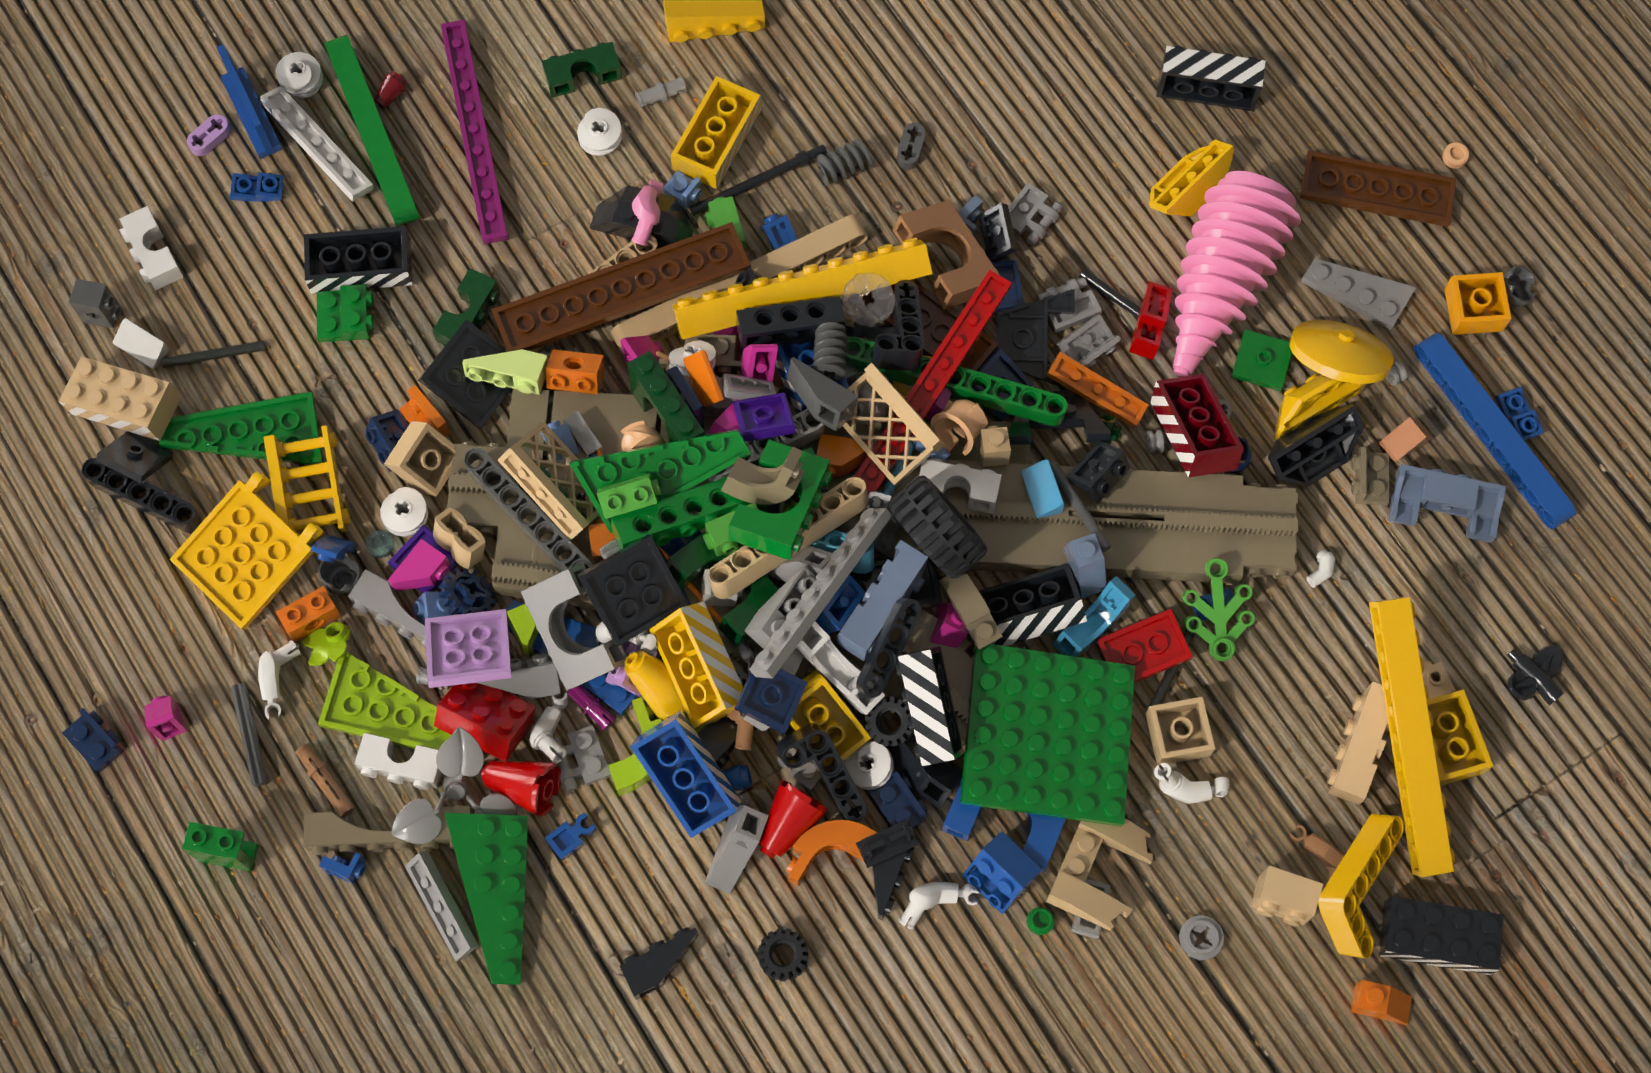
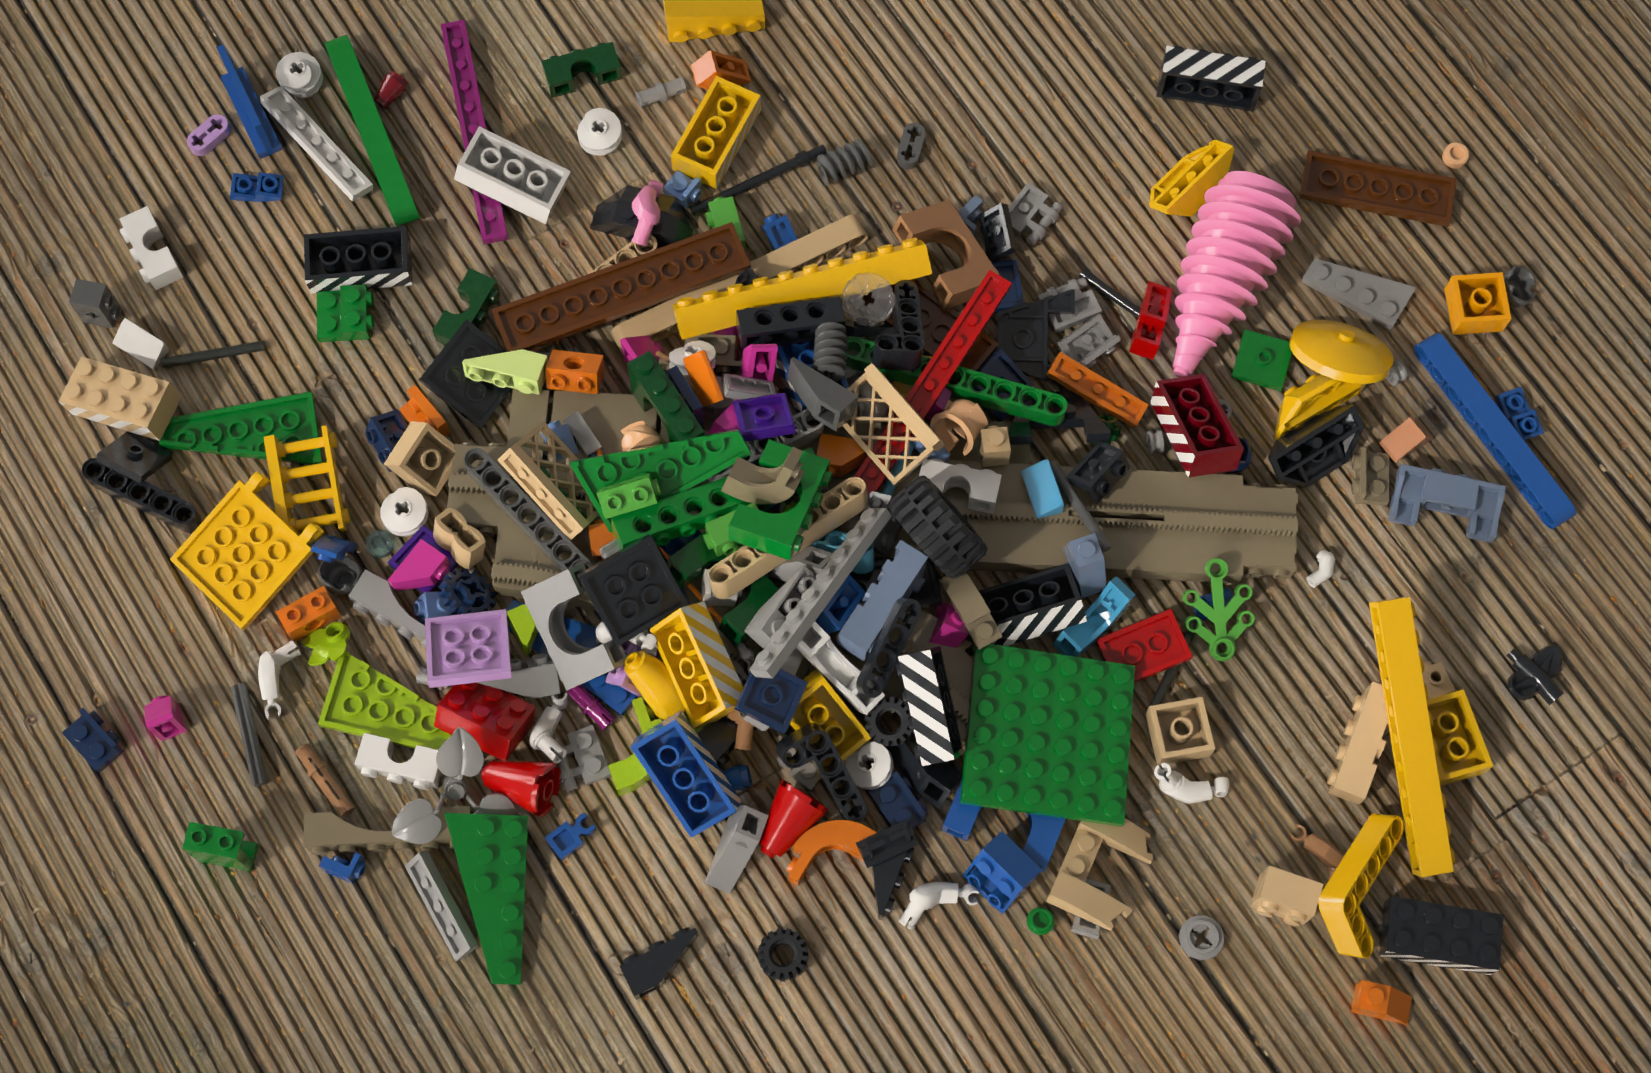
none -> white brick [454,126,571,224]
none -> orange slope [691,50,751,89]

